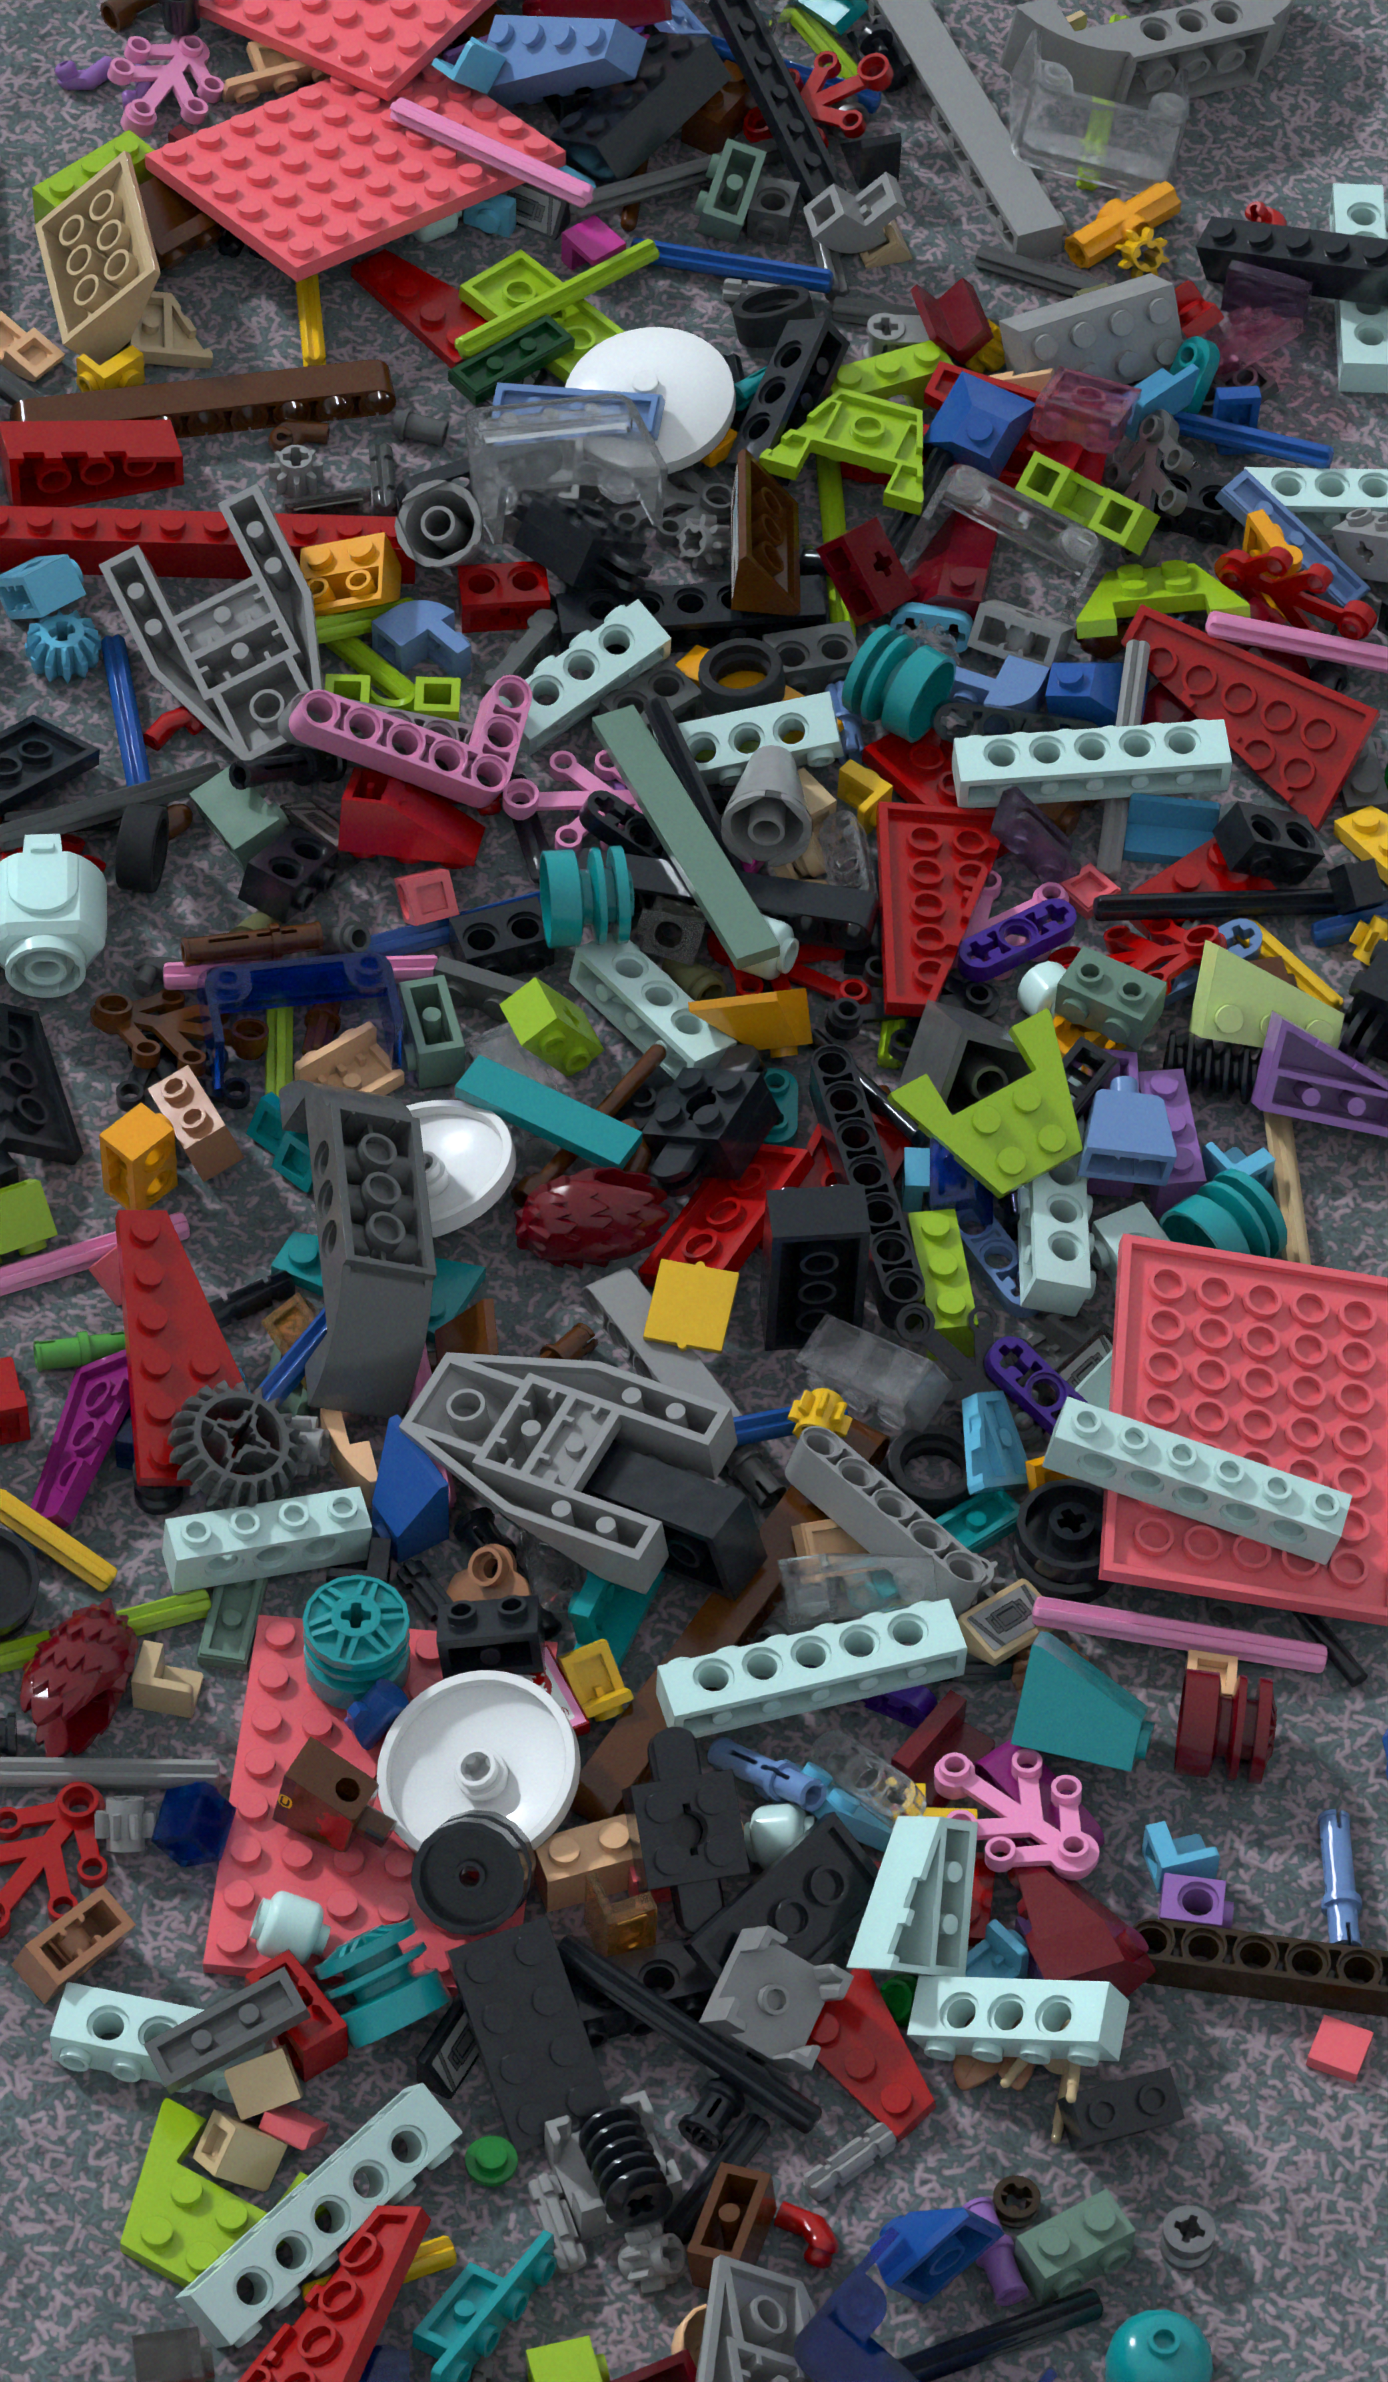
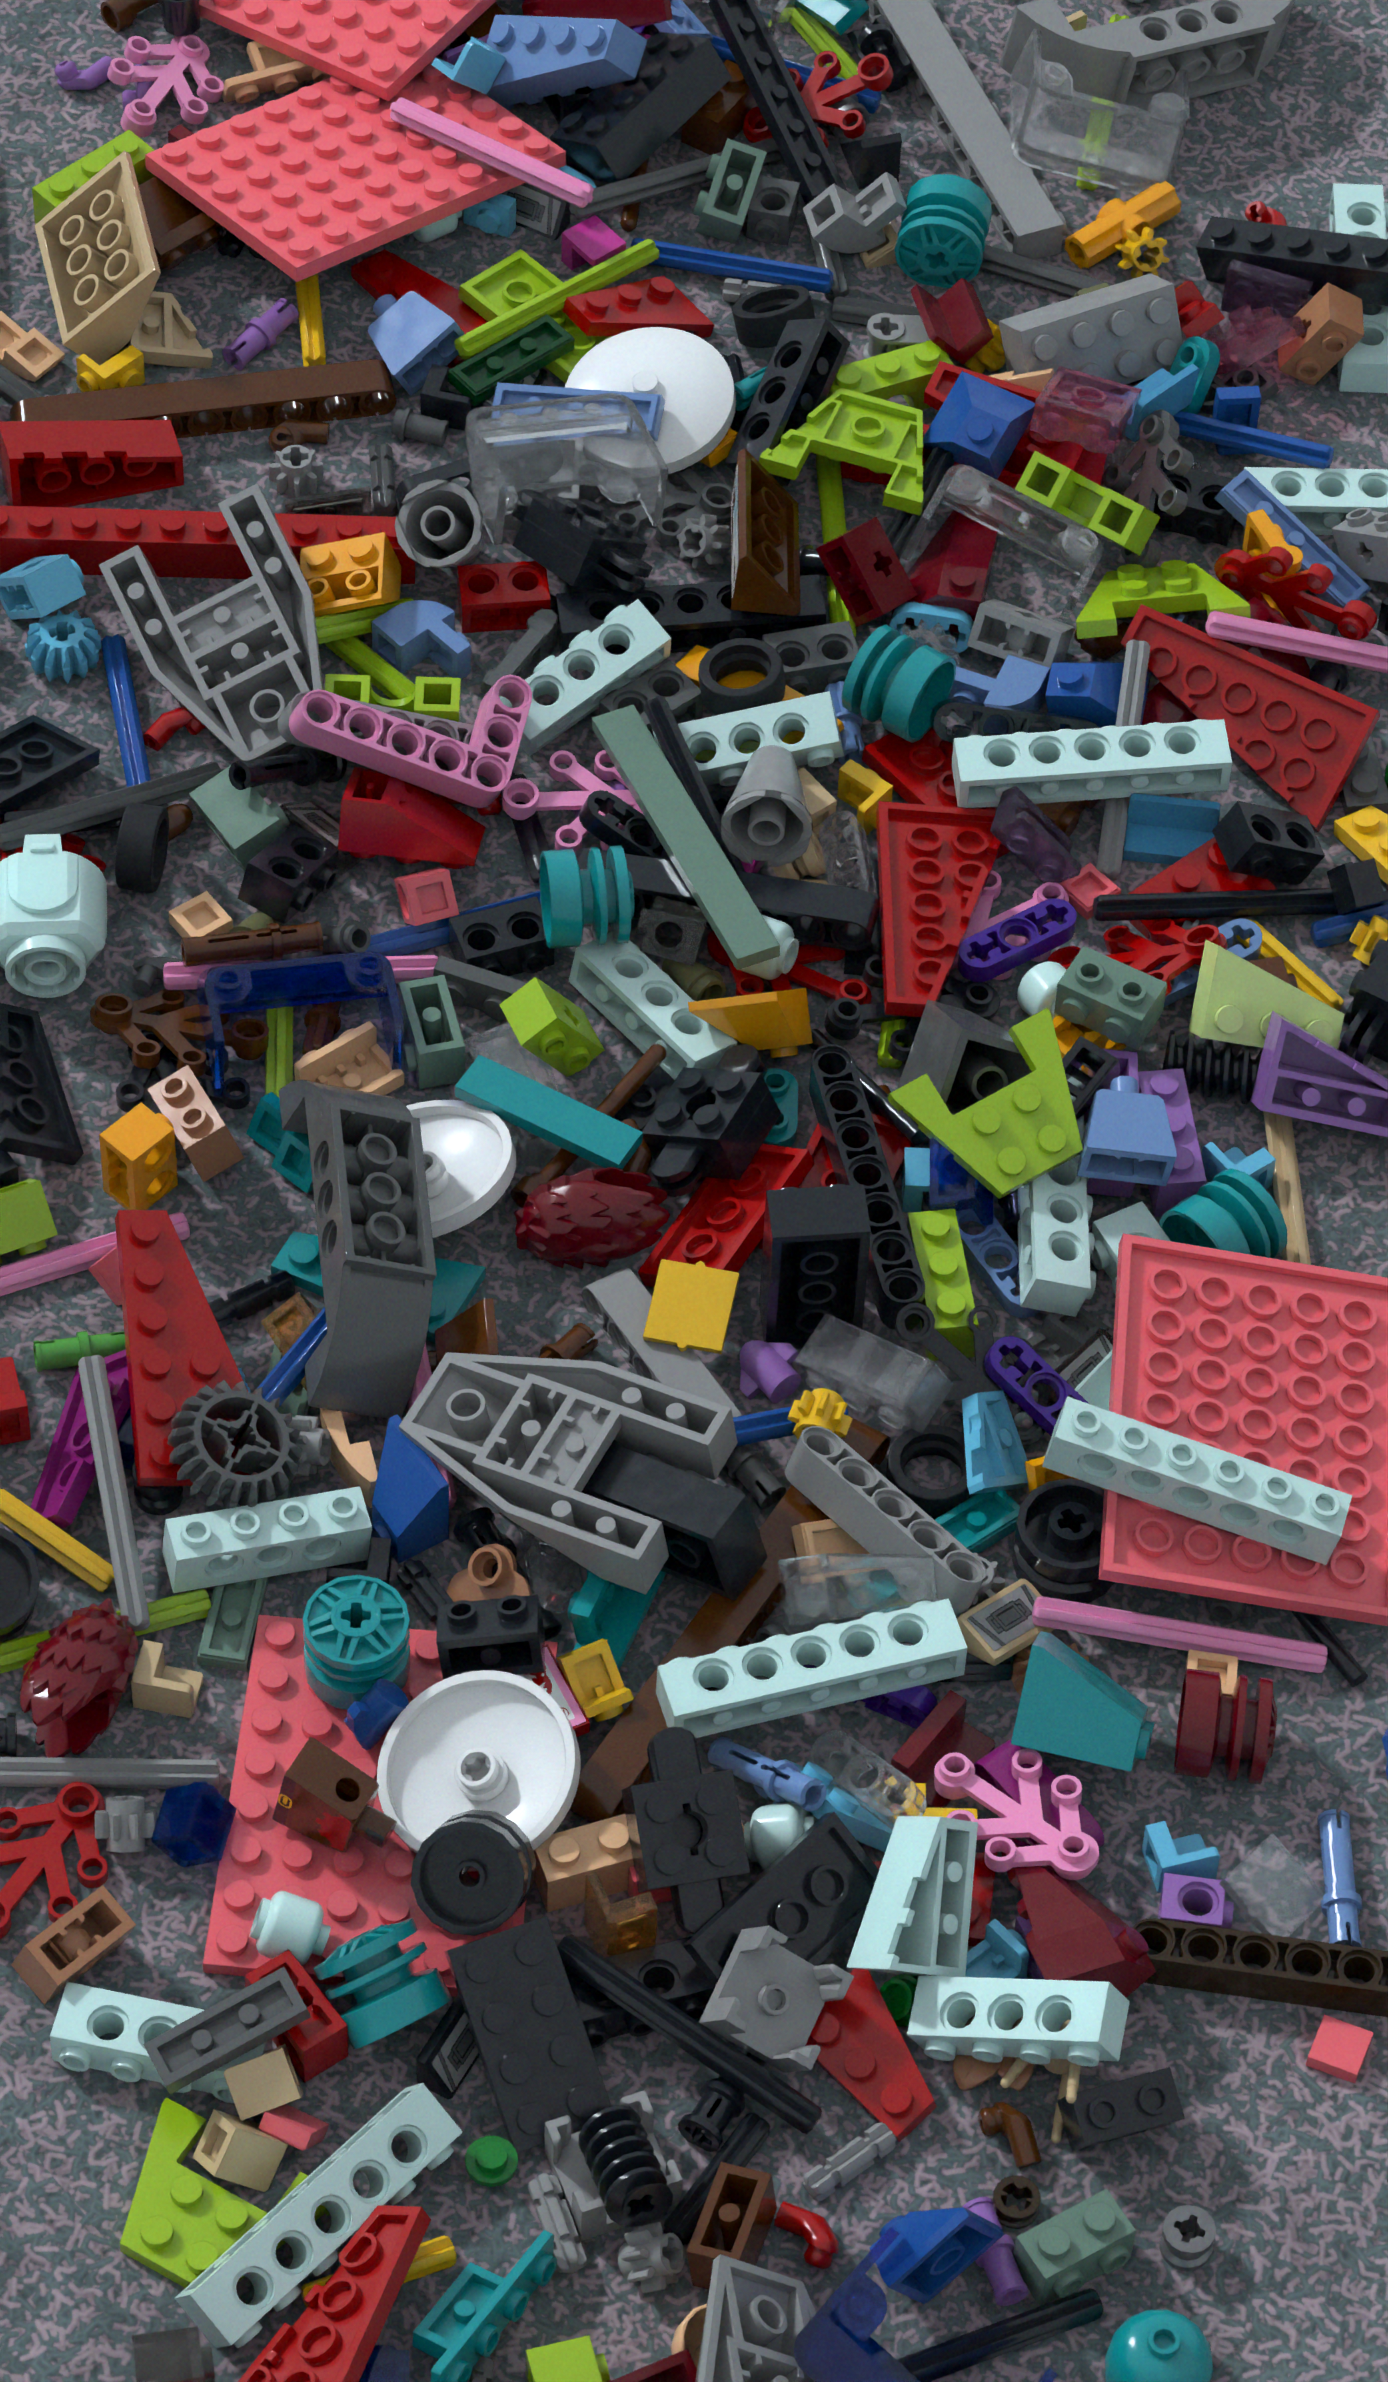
none -> light grey axle [78,1355,150,1632]
none -> light nougat plate [169,891,233,938]
none -> medium lavender pin [222,298,299,371]
none -> medium blue torso [368,291,465,395]
none -> black panel [420,364,476,432]
none -> red wing [562,275,714,338]
none -> medium lavender piece [740,1340,801,1403]
none -> teal wheel [894,174,992,288]
none -> reddish brown arm [978,2102,1042,2169]
none -> clear piece [1219,1833,1325,1937]
none -> nougat brick [1277,283,1364,385]

